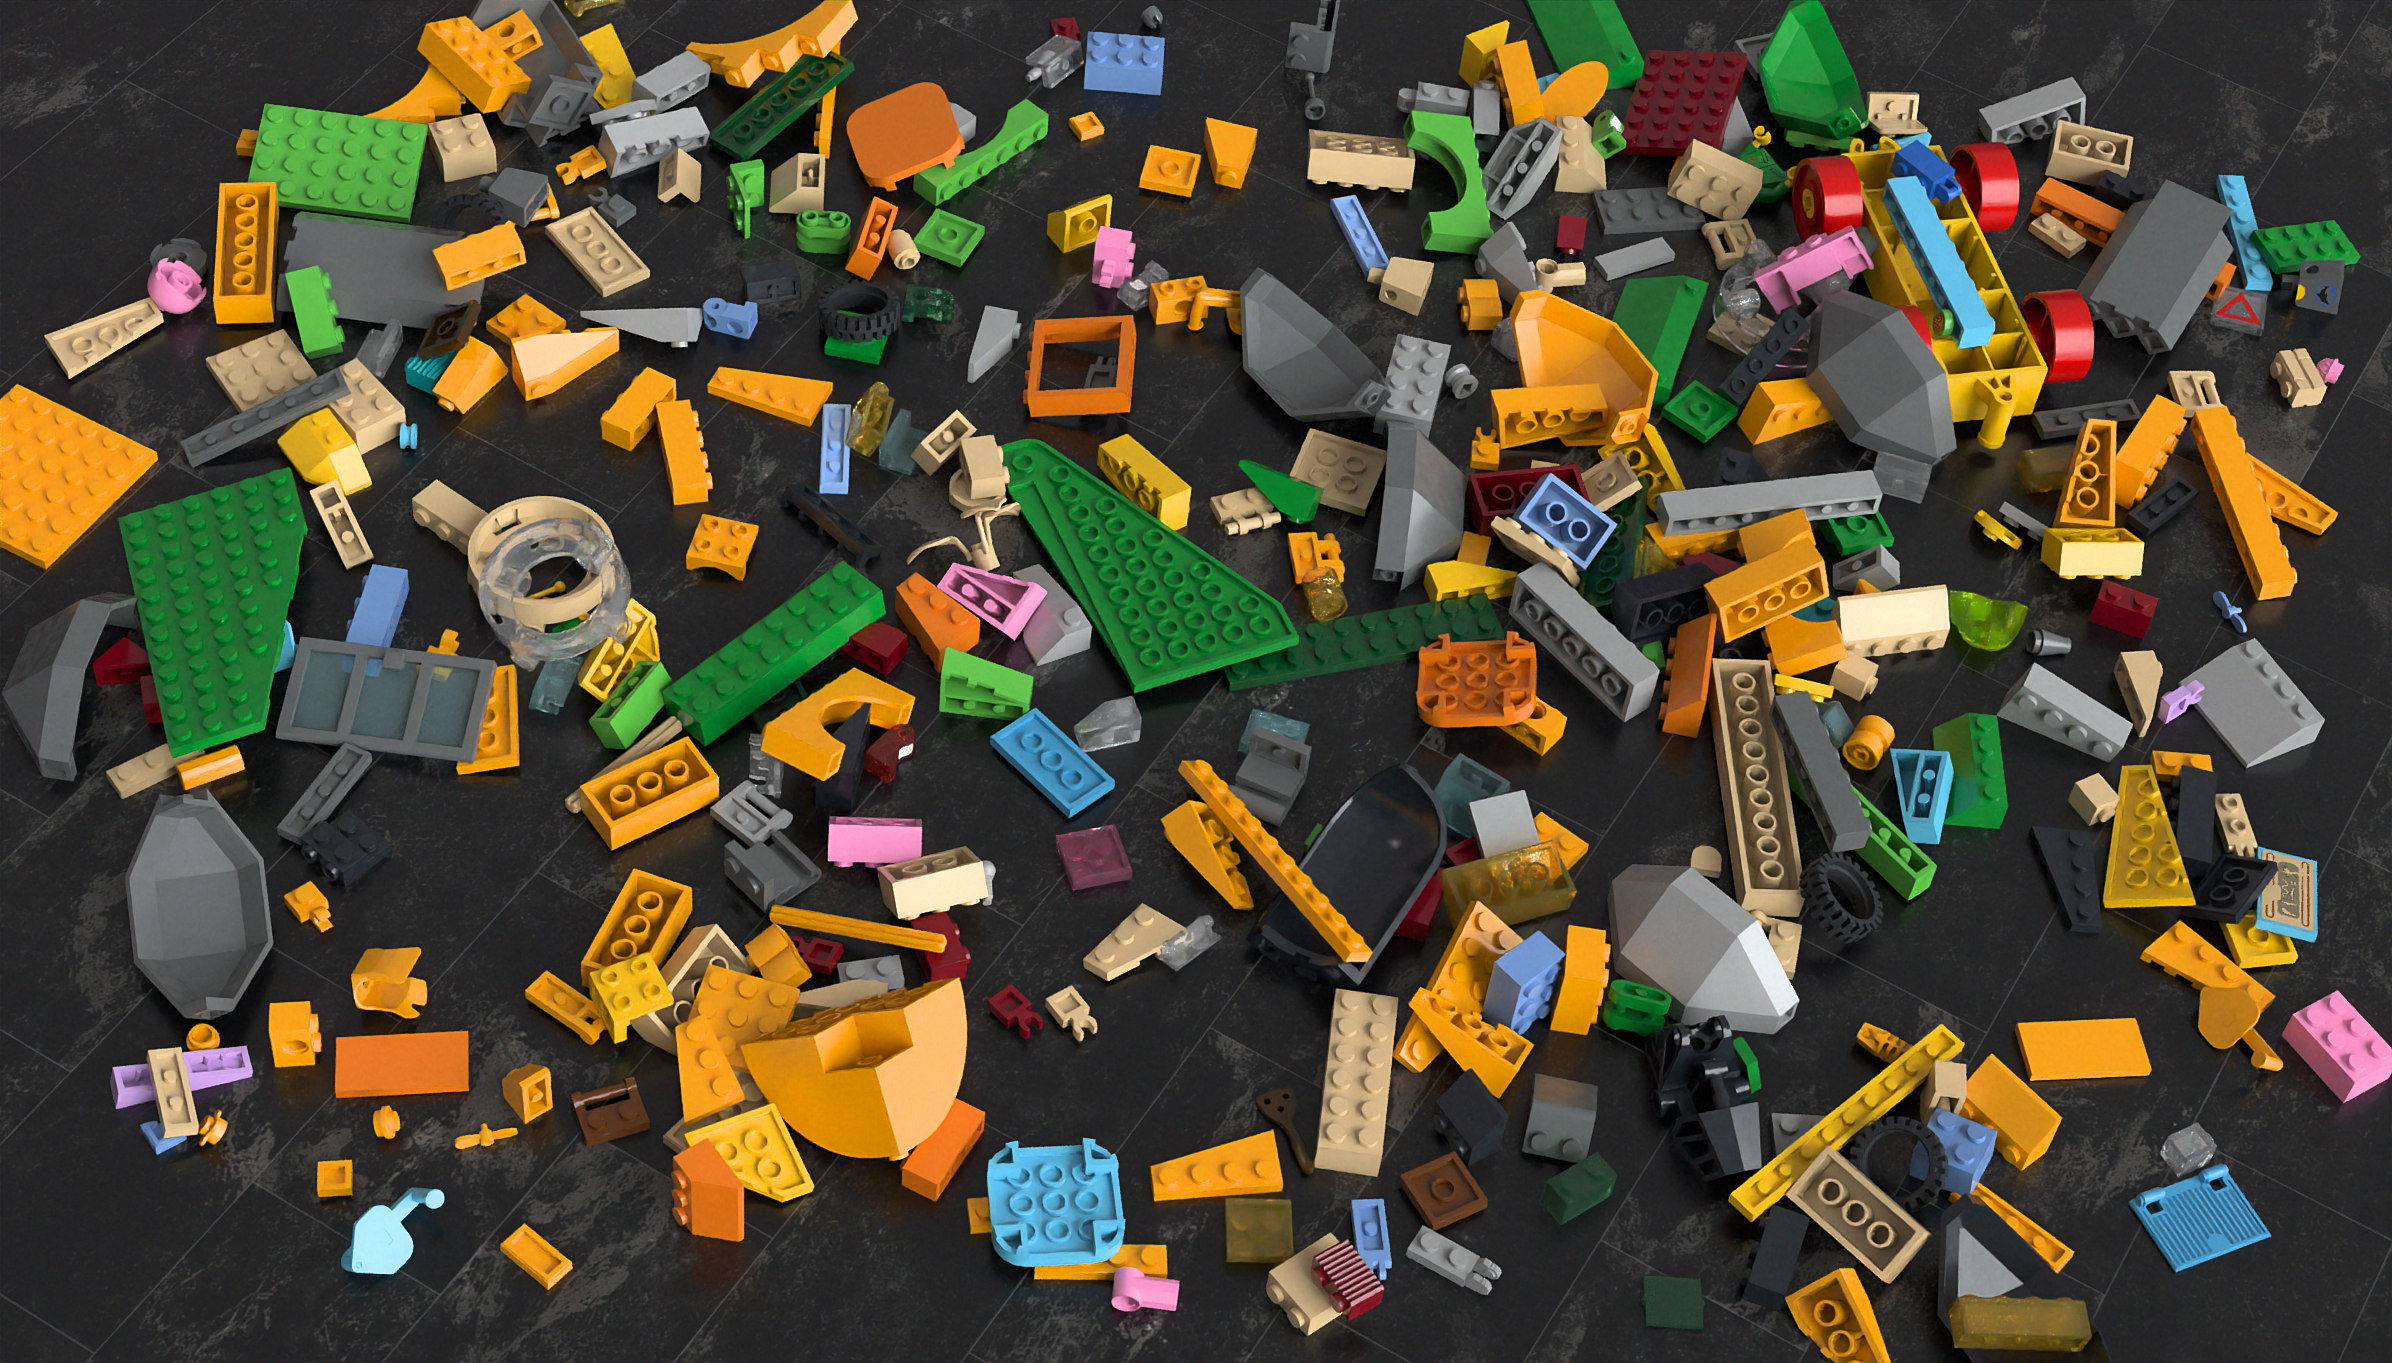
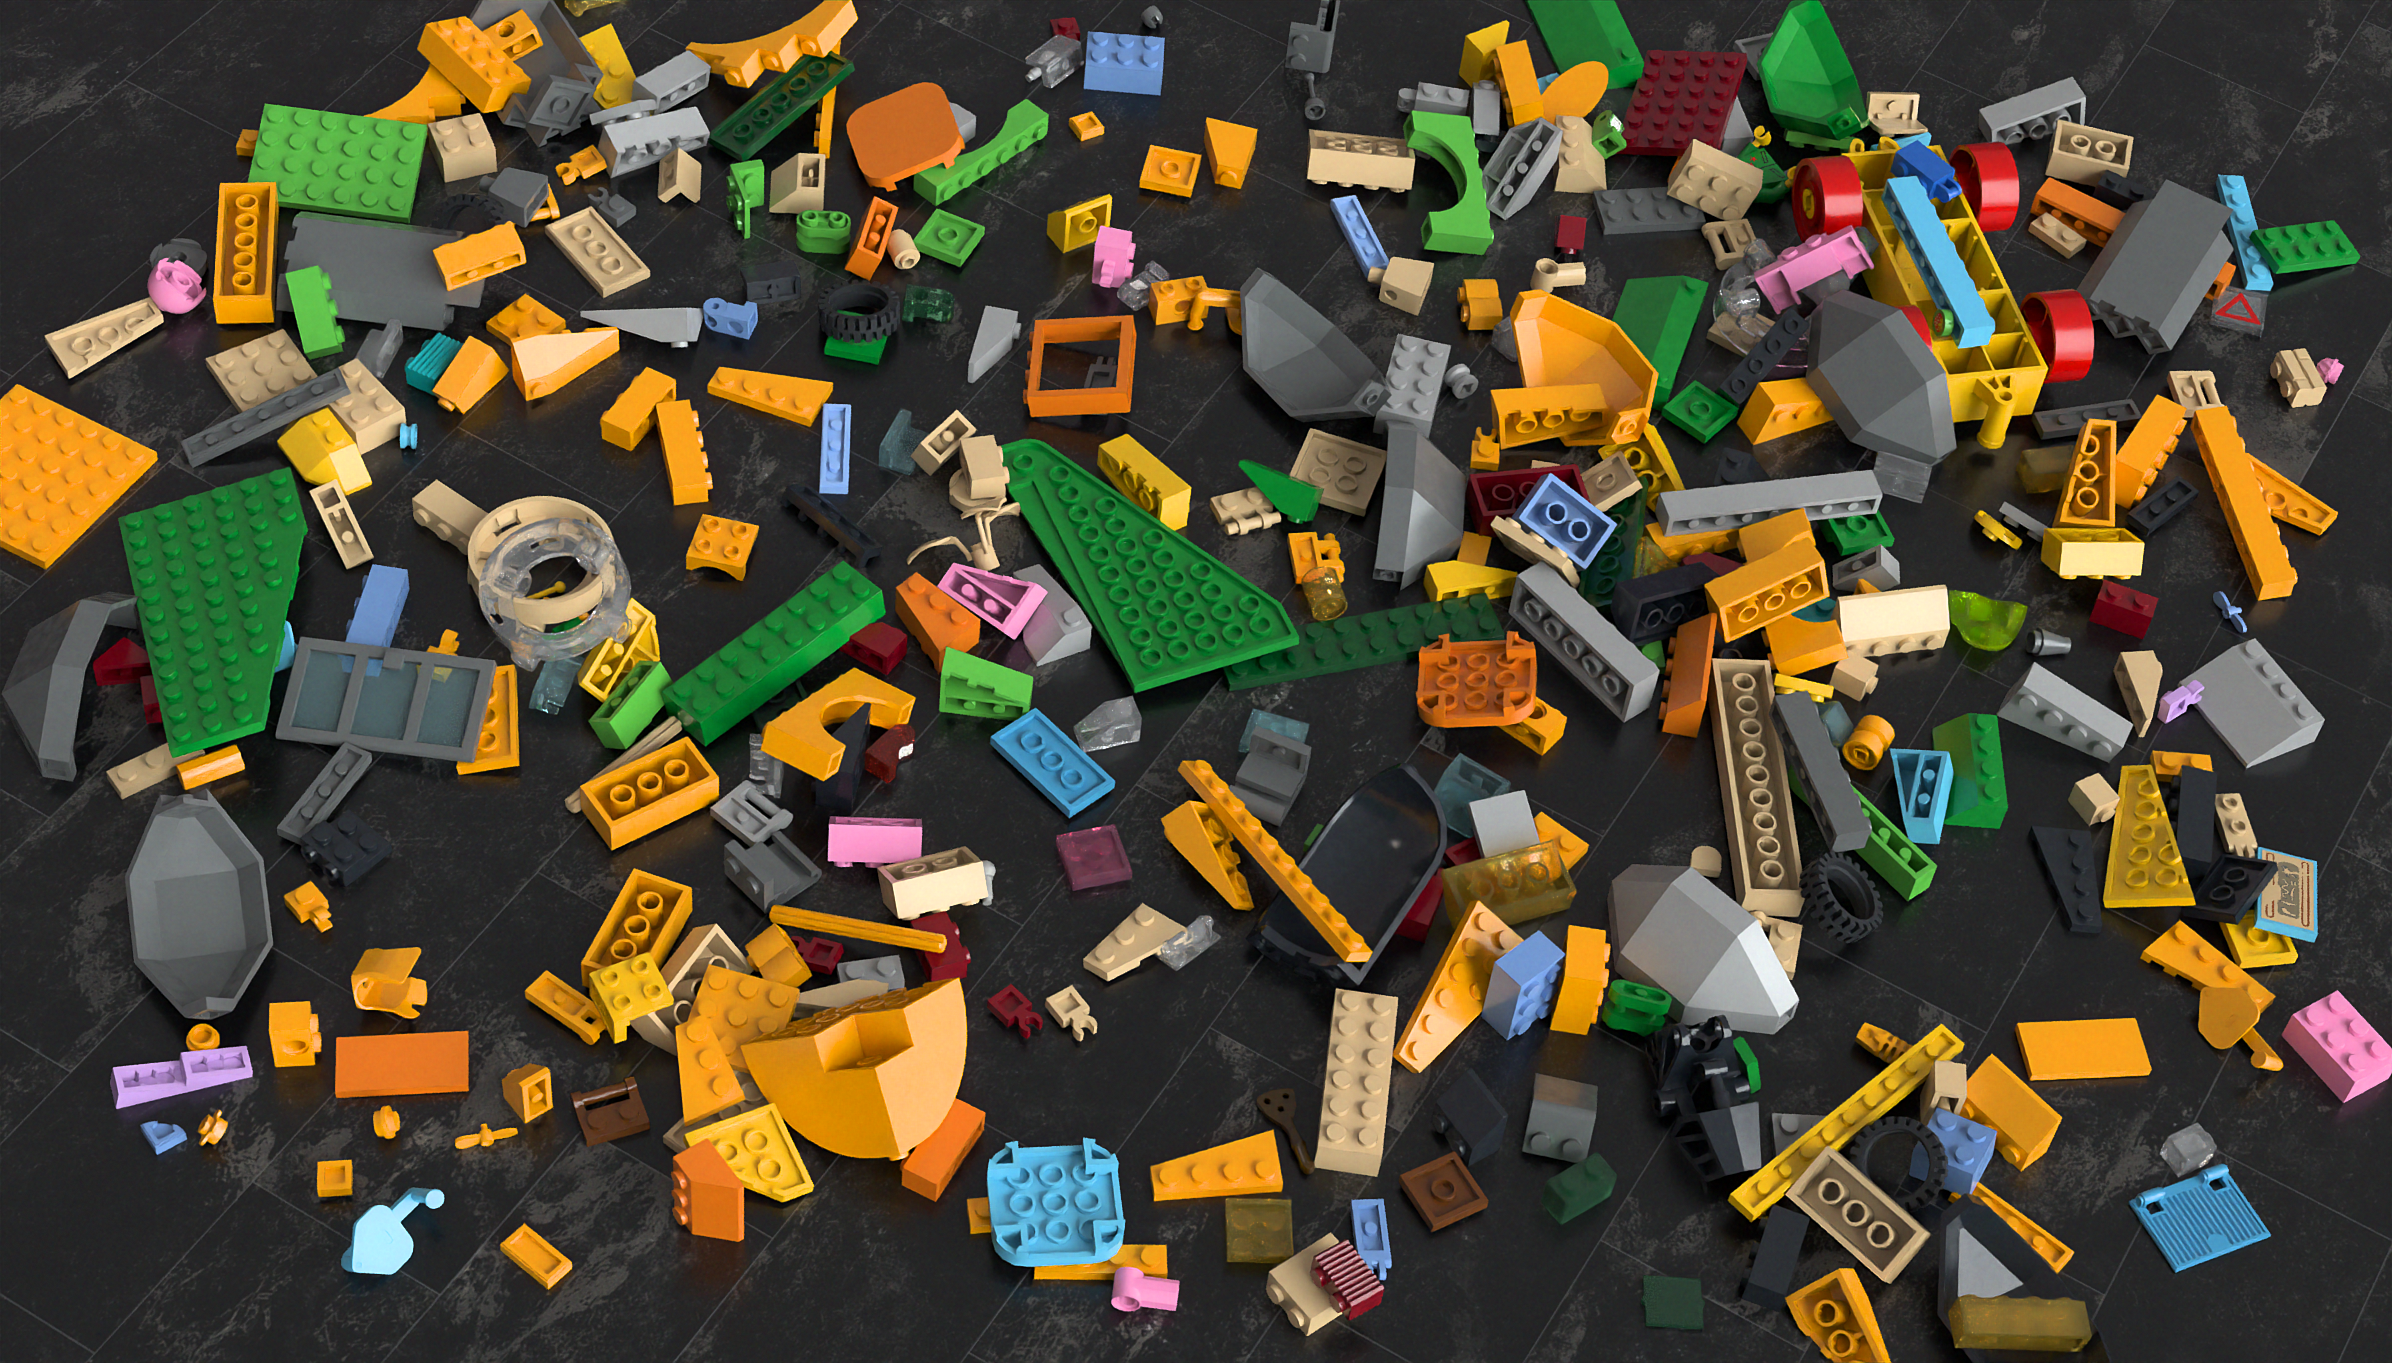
tan plate [147,1047,199,1138] -> none
dark brown plate [417,299,482,361] -> none
clear yellow brick [844,382,895,457] -> none
light grey hinge [1406,1226,1502,1295] -> none
light orange wedge [1409,987,1534,1098] -> none
light grey wedge [1475,222,1545,306] -> none
light grey tile [1593,237,1675,281] -> none
dark grey torso [2281,260,2345,315] -> none

